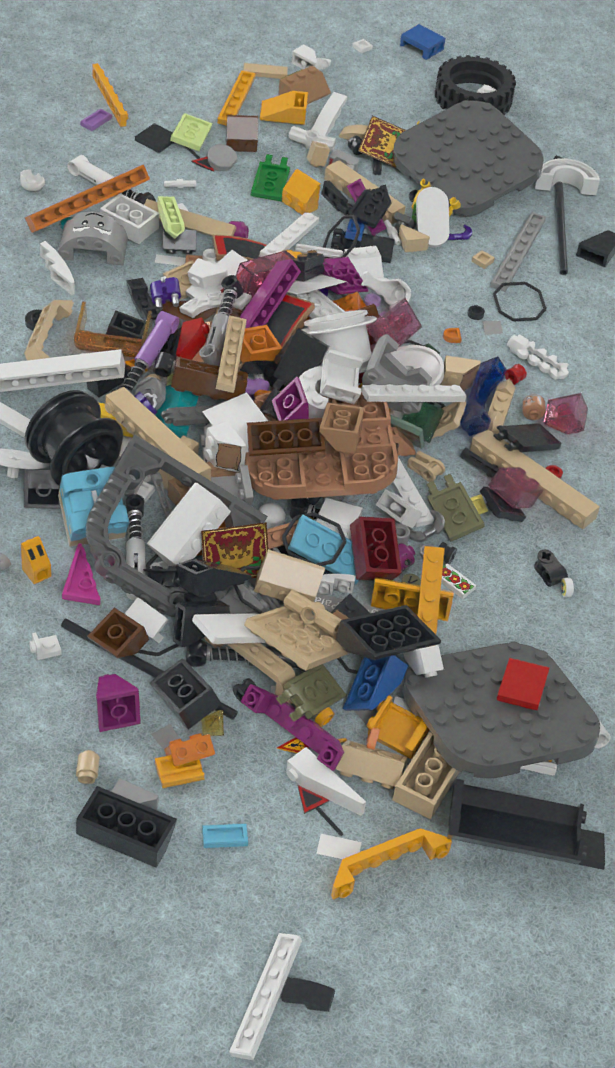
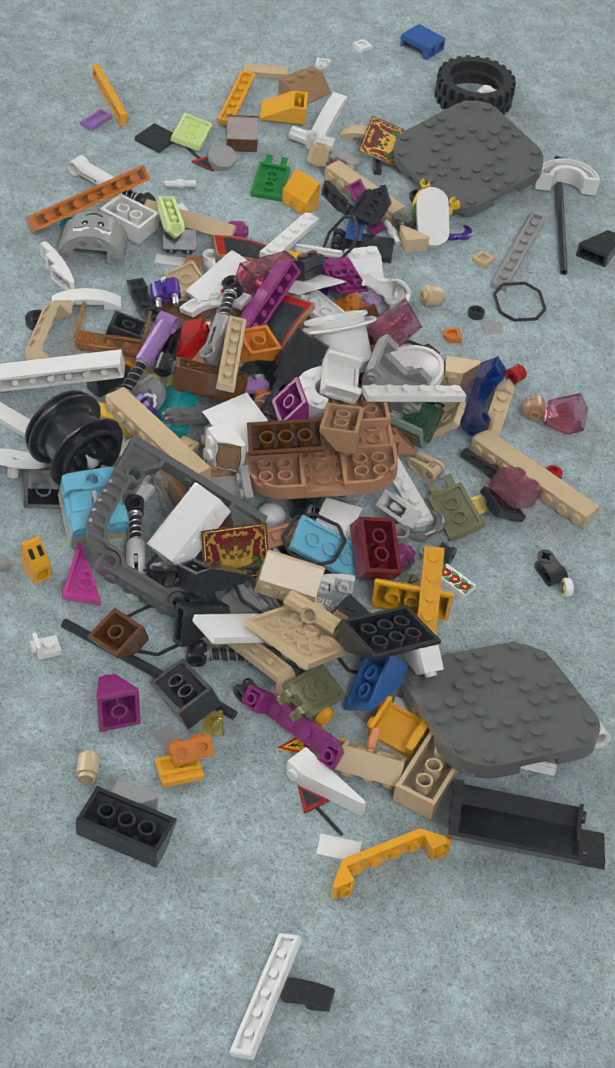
white hair [20,169,45,191] -> none
white panel [125,597,168,643] -> none
white slope [188,258,228,289] -> none
medium azure tile [202,824,248,848] -> none
white slope [291,44,317,69] -> none
black wheel [348,136,363,155] -> none
black tile [493,423,562,452] -> none
red tile [497,658,549,711] -> none
white sword [507,334,569,380] -> none
none -> white slope [52,288,121,310]
none -> tan head [419,285,445,307]

